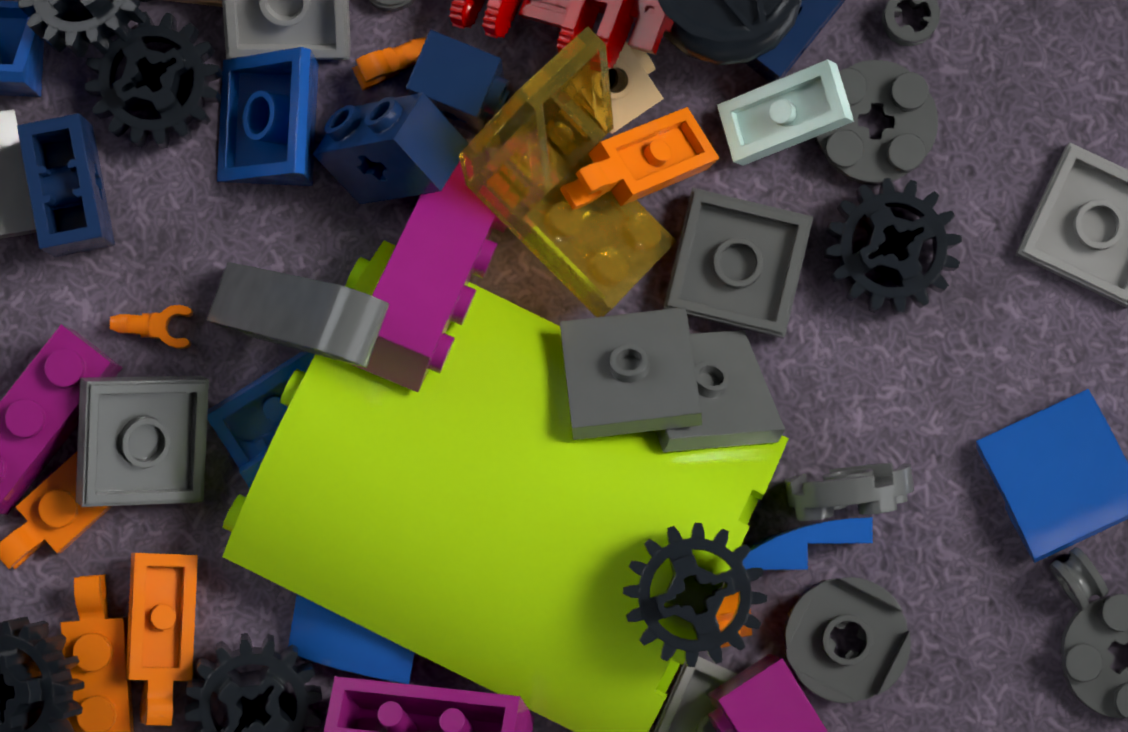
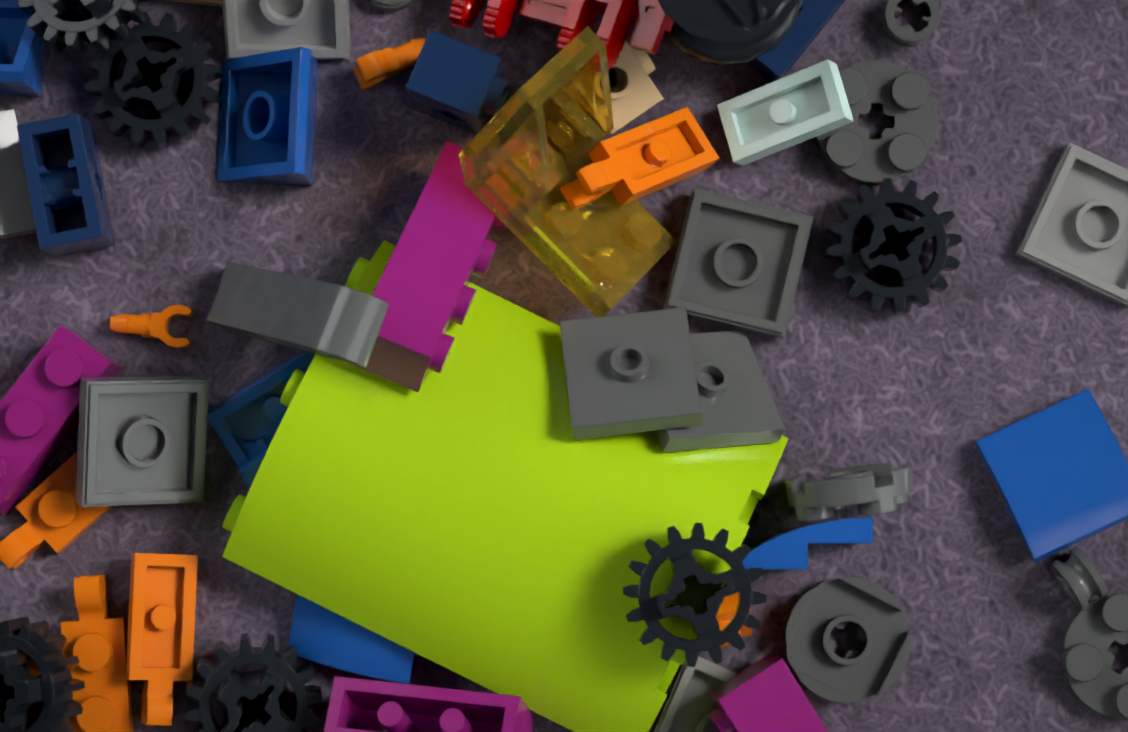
dark blue brick [313,92,470,204] -> none

